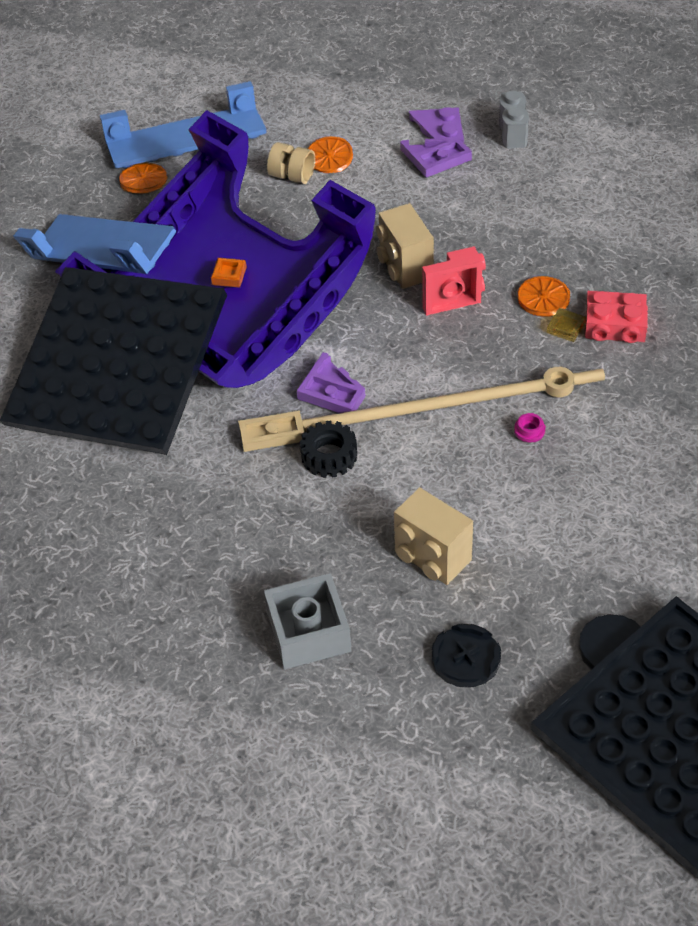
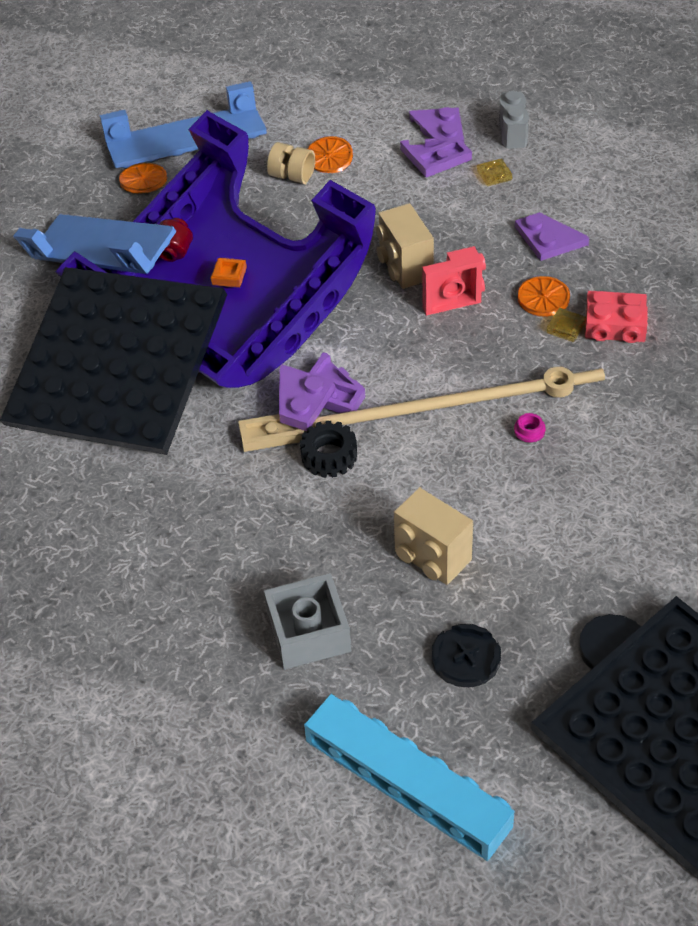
none -> dark red head [159,218,193,262]
none -> medium lavender wing [279,364,335,431]
none -> medium azure brick [304,694,515,862]
none -> clear yellow tile [477,158,513,187]
none -> medium lavender wing [515,212,589,261]

